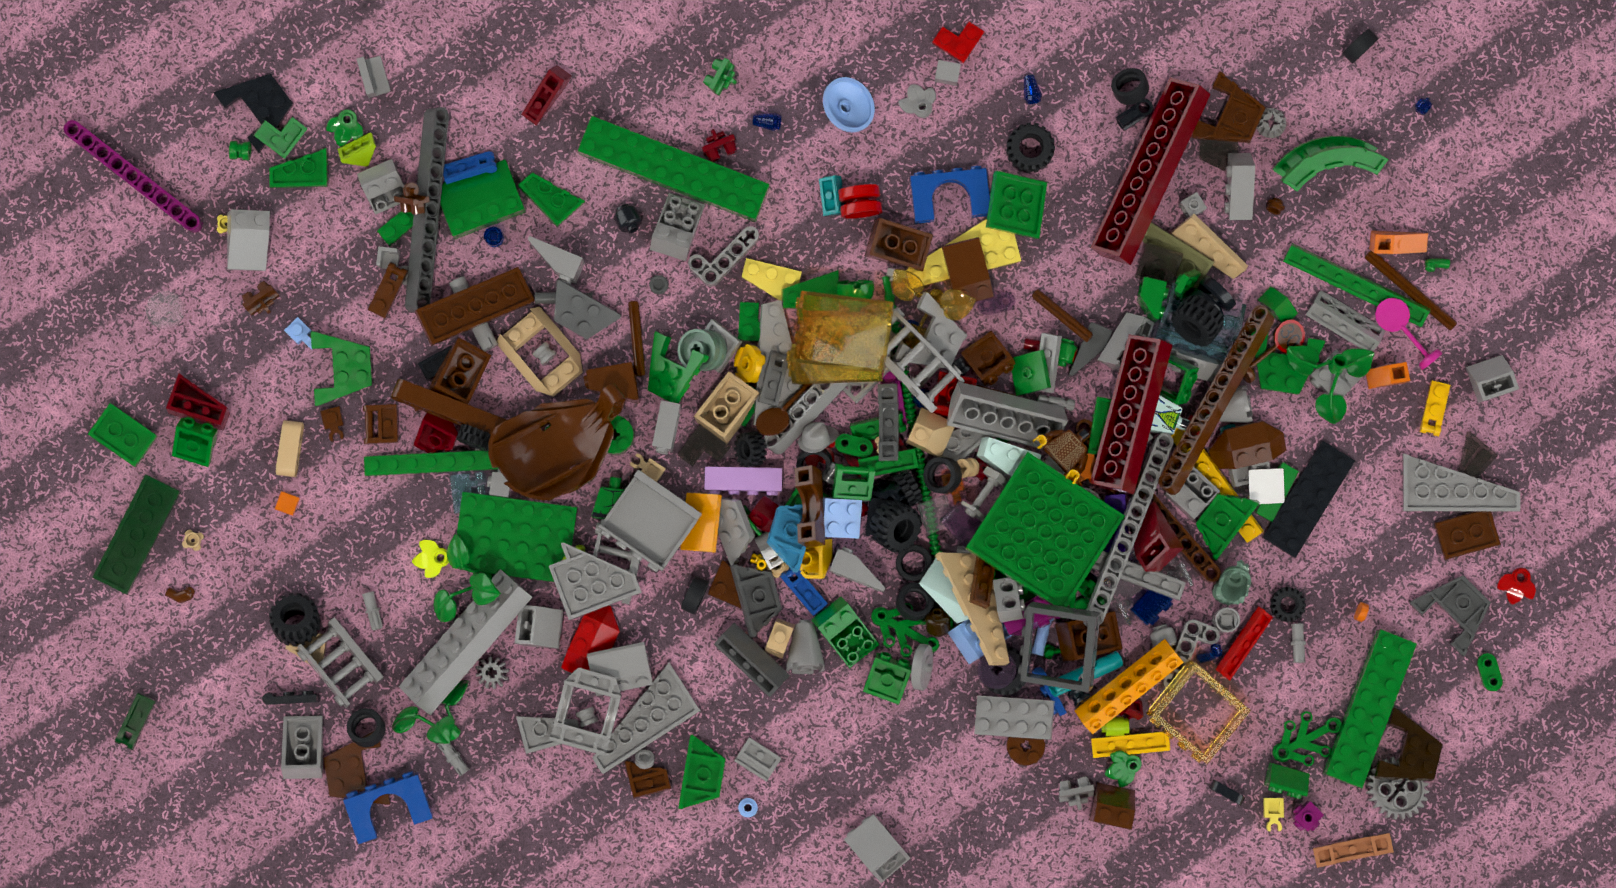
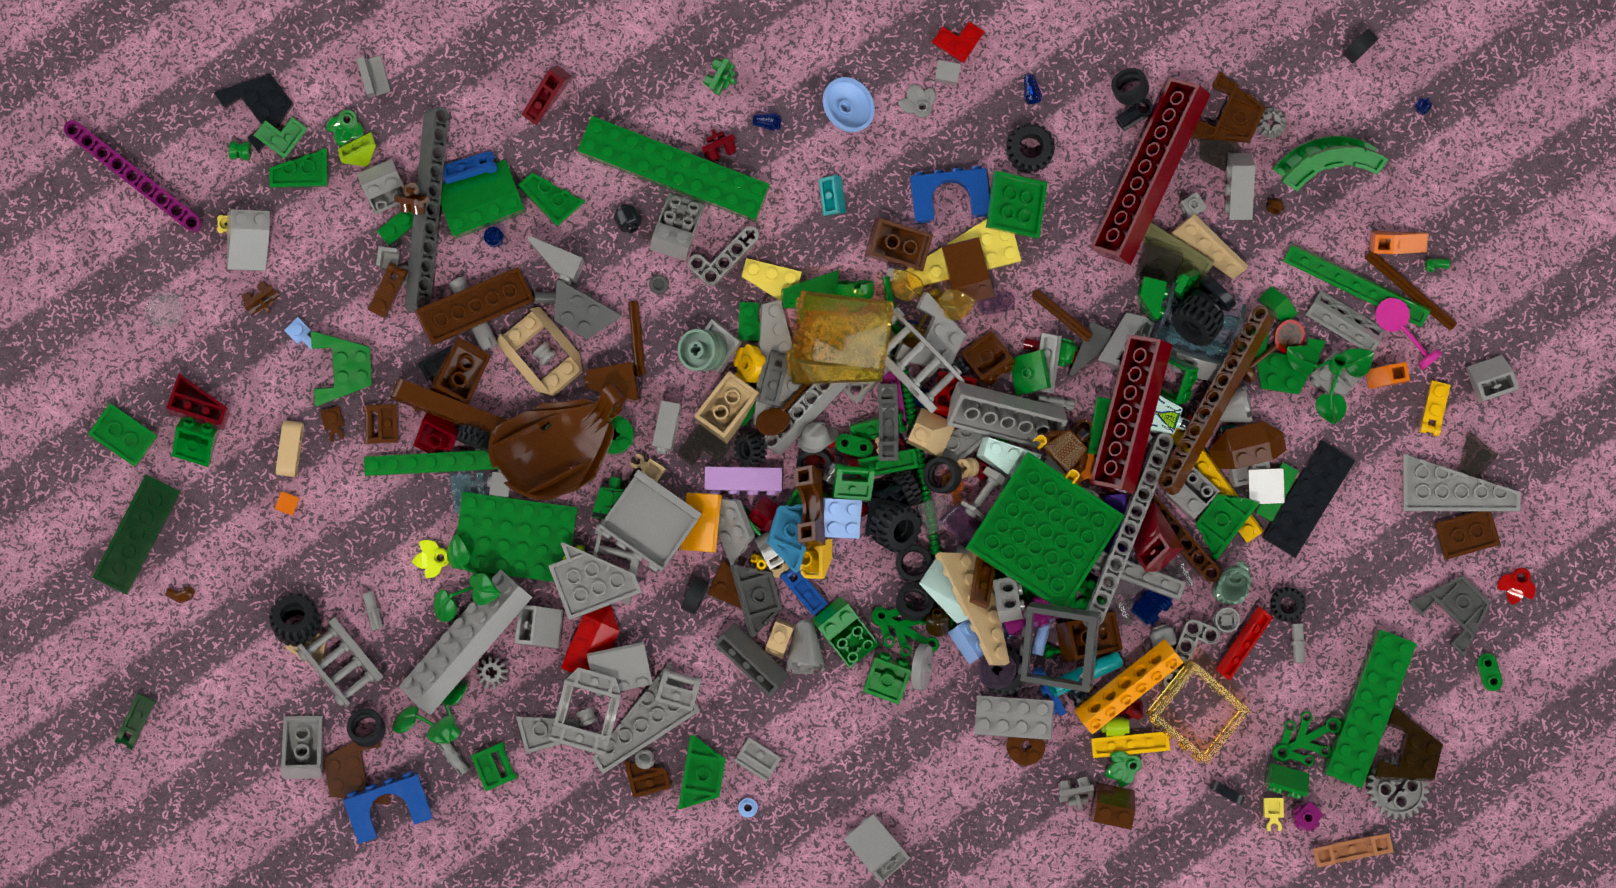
tan plate [182,530,204,551] -> none
black plate [262,691,319,705] -> none
green wing [647,331,709,403] -> none
light grey slope [829,547,885,593] -> none
red wheel [838,184,882,219] -> none
clear blue arm [1196,644,1223,664] -> none
orange tile [1354,602,1369,622] -> none
none -> green plate [471,742,518,791]
none -> light grey plate [655,667,702,711]

